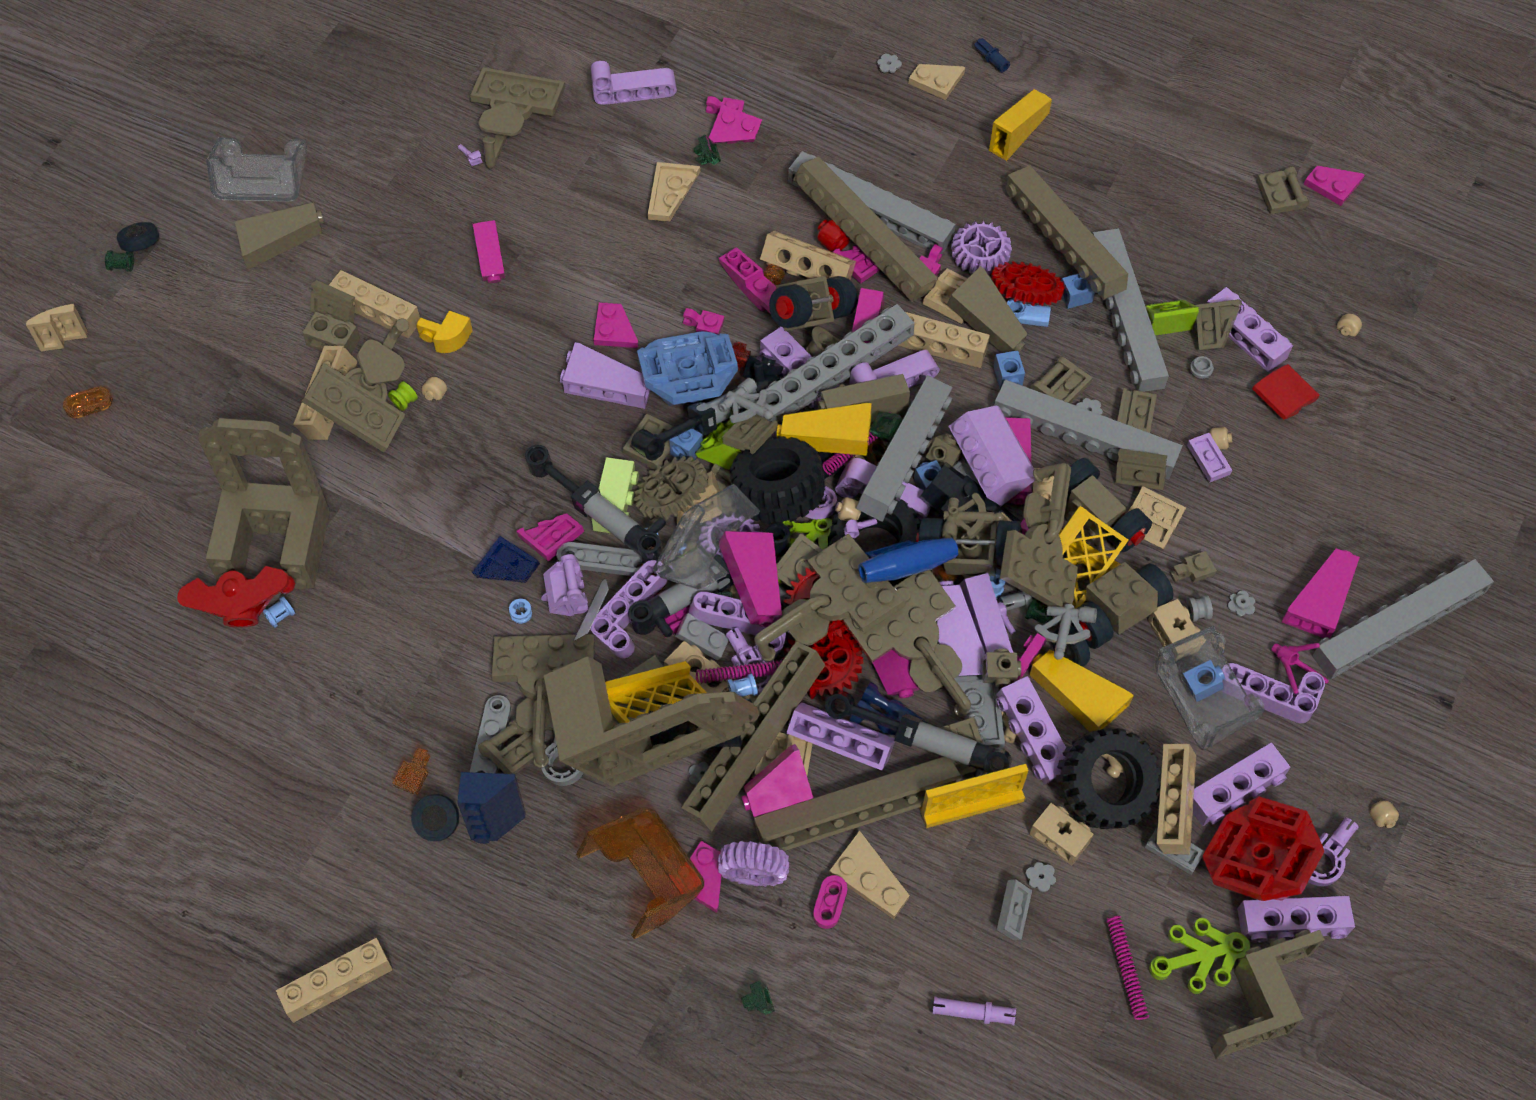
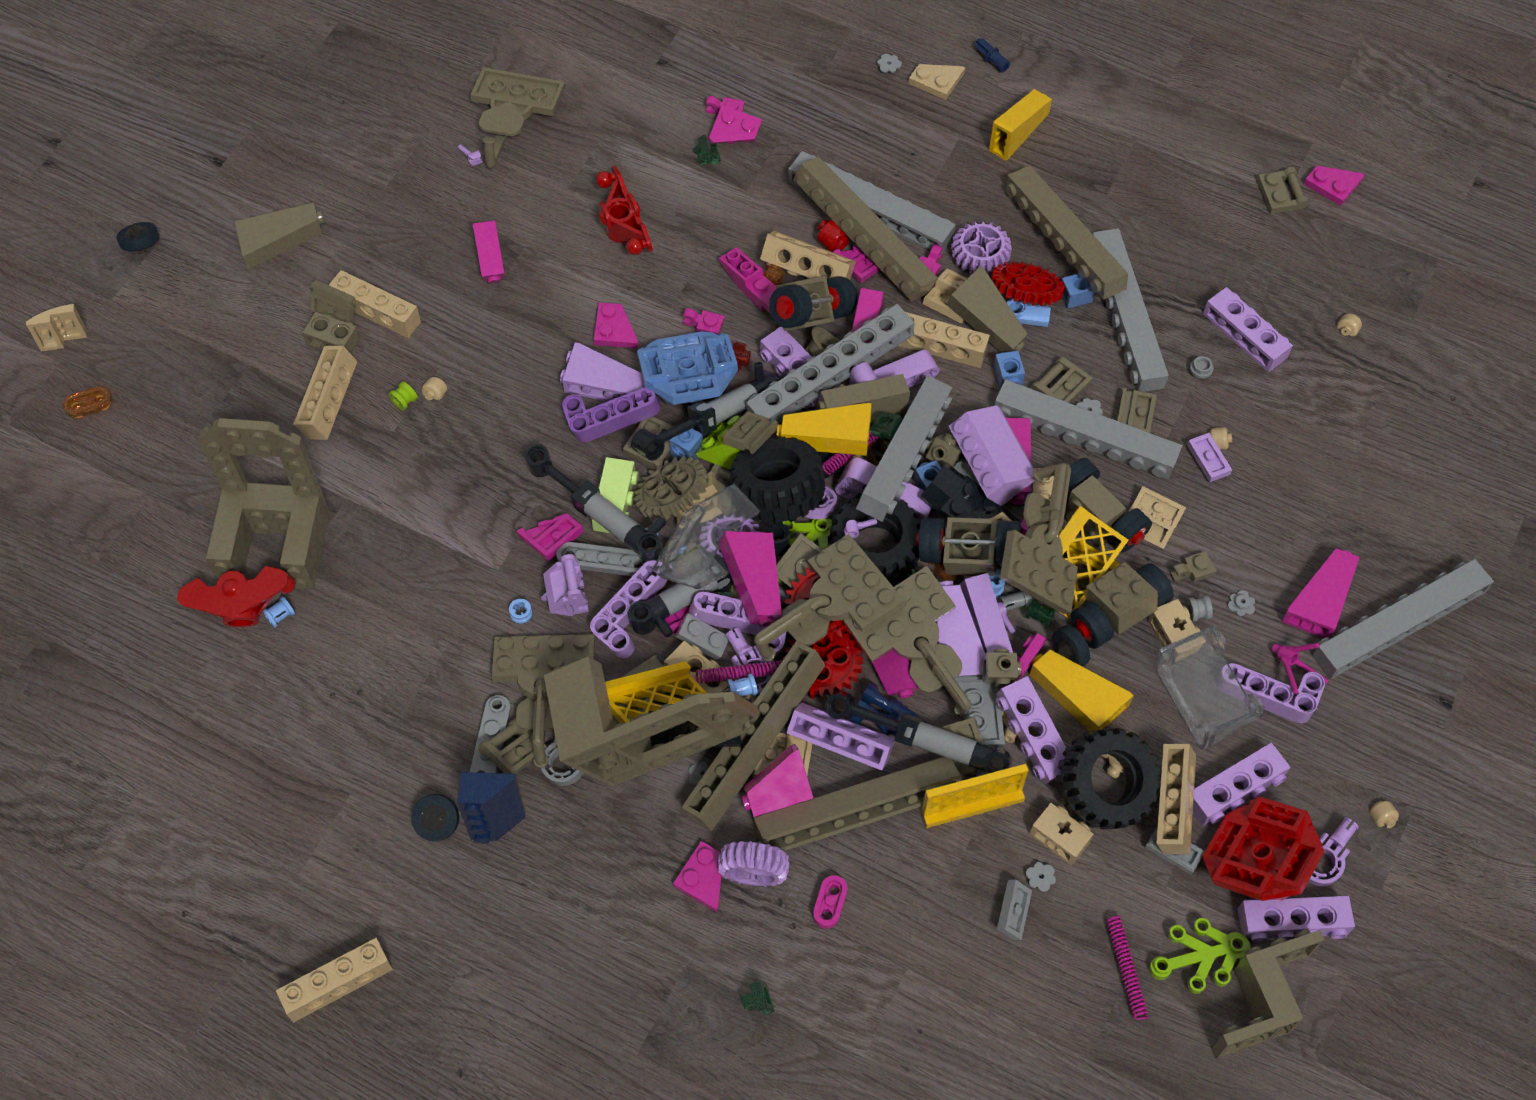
clear green bush [105,250,134,272] -> none
clear windscreen [206,137,307,202] -> none
dark tan plate [301,318,409,453] -> none
clear orange plate [392,747,430,796] -> none
yellow brick [416,311,473,353] -> none
clear blue wing [472,536,540,583] -> none
white sticker [575,579,609,640] -> none
clear orange windscreen [576,808,704,939] -> none
lavender beam [590,61,677,105] -> none
tan wing [648,162,701,222] -> none
light grey piece [718,378,773,423] -> none
black bracket [743,355,784,379] -> none
tan wing [829,831,910,919] -> none
tan piece [835,497,861,521] -> none
blue plate [858,538,958,583] -> none
lavender pin [932,996,1016,1026] -> none
dark tan piece [941,493,1004,540] -> none
light grey piece [1035,604,1097,660] -> none
dark tan plate [1116,449,1167,490] -> none
lime slope [1145,300,1199,335] -> none
medium blue brick [1183,660,1225,702] -> none
dark tan wing [1196,299,1242,351] -> none
red slope [1252,364,1320,420] -> none
none -> medium lavender beam [562,387,661,443]
none -> red piece [595,166,653,255]

